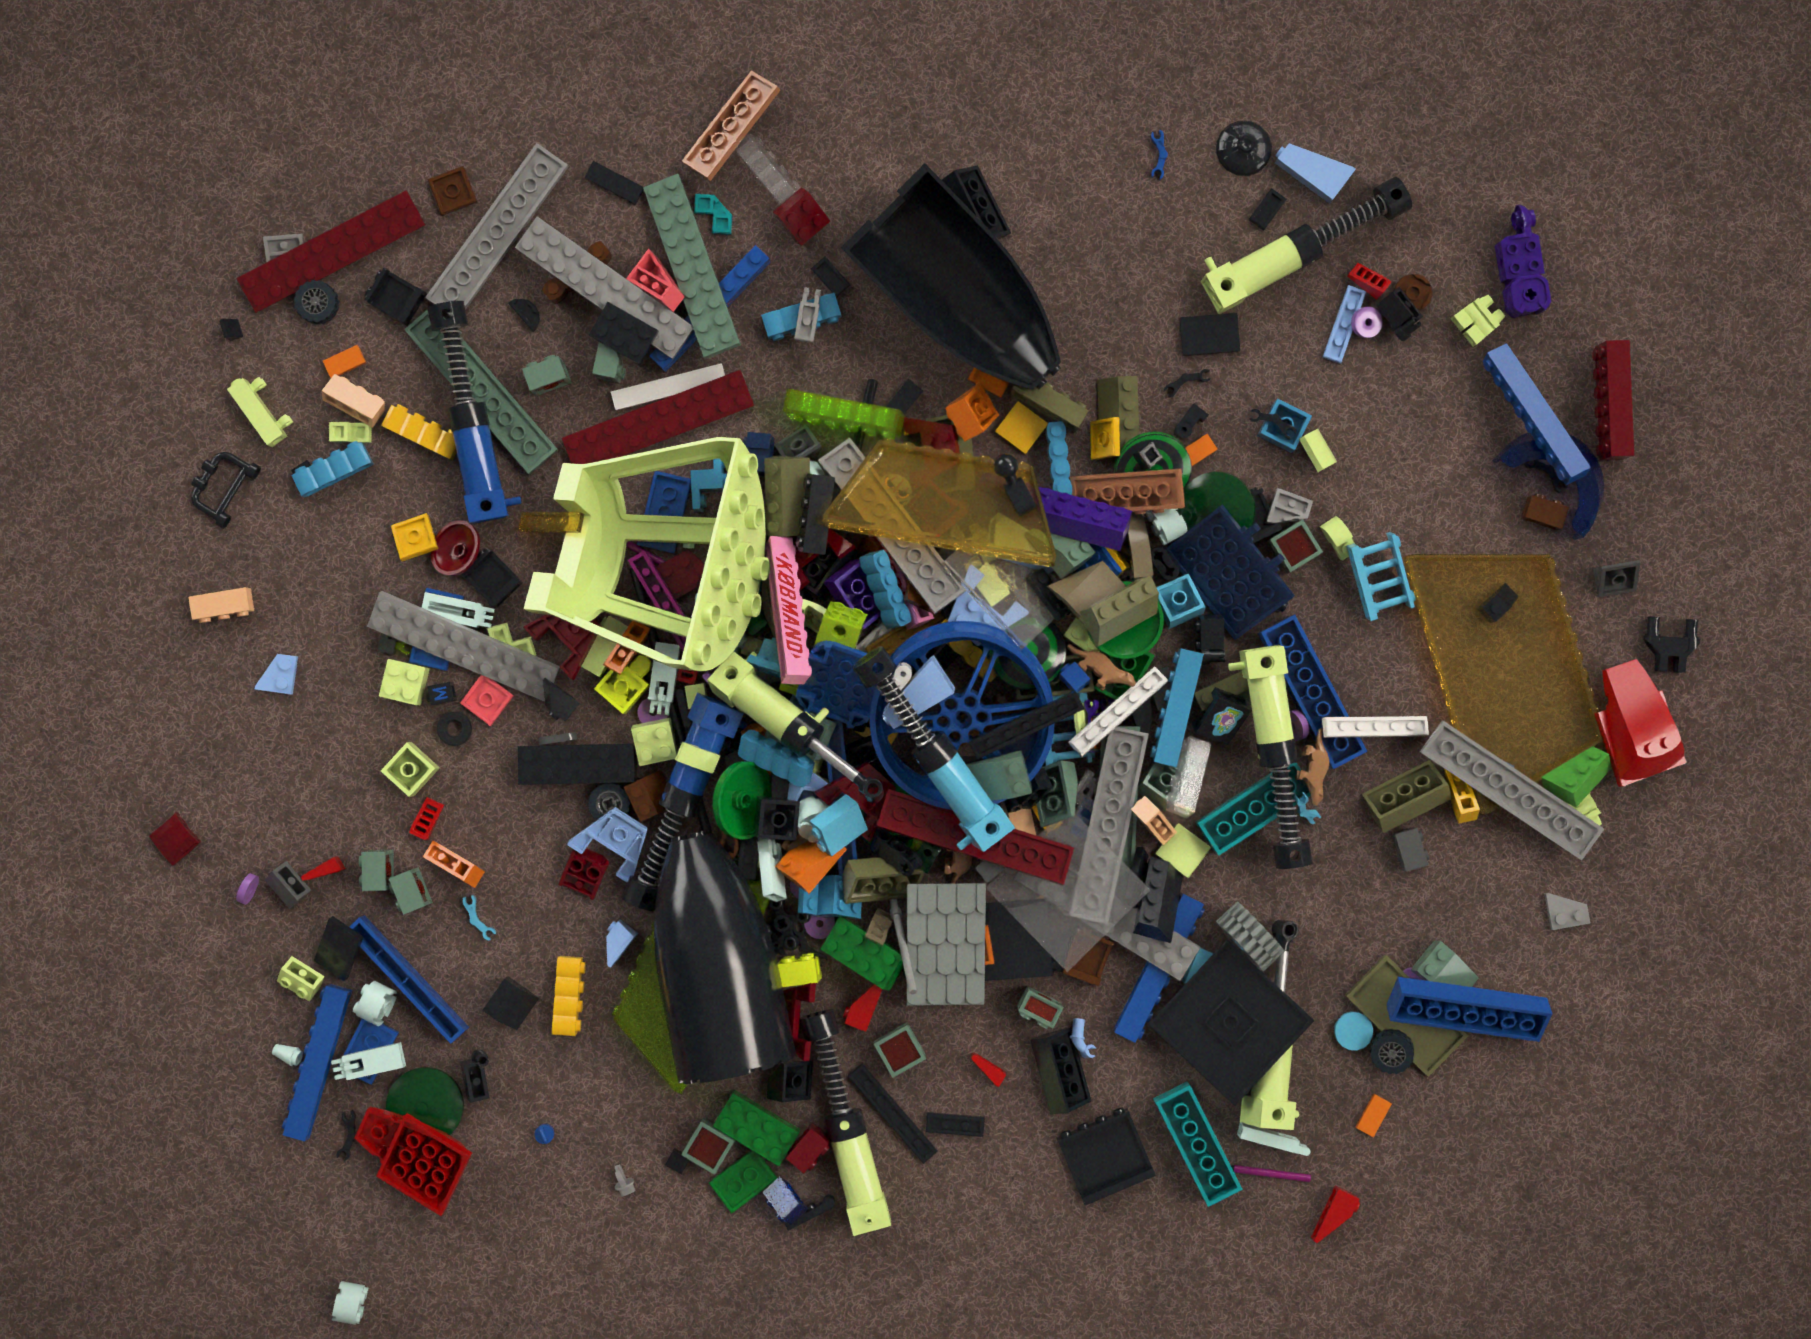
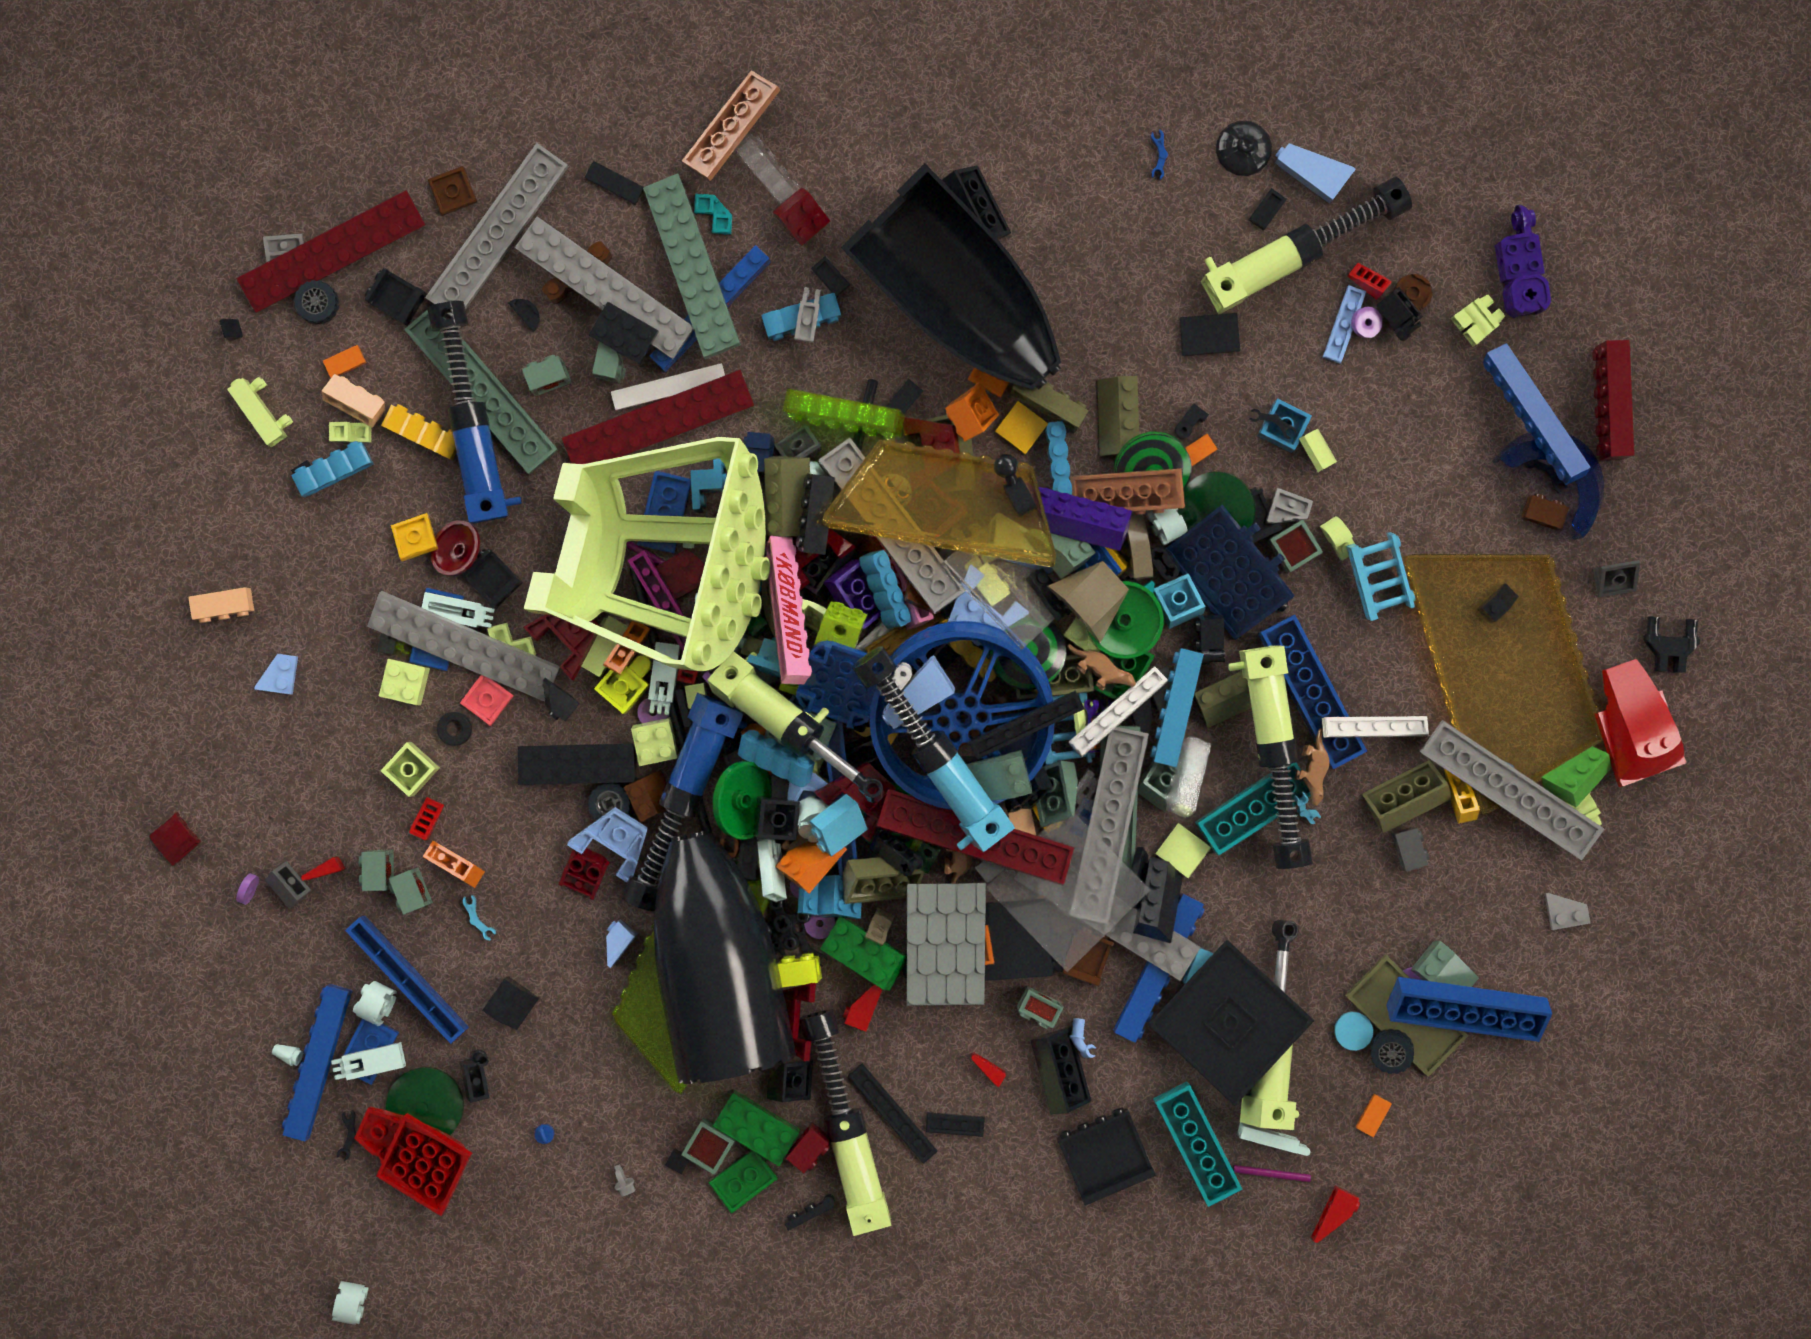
black bar [191,452,261,529] -> none
yellowish green brick [277,956,324,1001] -> none
black tile [314,916,363,981] -> none
black brick [426,682,457,705] -> none
clear yellow tile [518,512,585,533] -> none
dark grey tile [539,732,578,745] -> none
yellow brick [552,956,586,1036] -> none
coral wedge [626,249,685,312] -> none
yellowish green slope [675,742,720,774] -> none
brick [763,1176,808,1225] -> none
piece [874,1022,926,1078] -> none
light grey bar [889,899,917,994] -> none
blue brick [1060,662,1090,693] -> none
olive slope [1079,575,1159,647] -> none
yellow tile [1090,417,1120,460] -> none
light nougat brick [1131,796,1177,845] -> none
black slope [1133,442,1163,470] -> none
black piece [1164,369,1211,398] -> none
black panel [1192,687,1252,745] -> none
light grey wheel [1216,902,1285,971] -> none
medium lavender piece [1290,709,1309,741] -> none

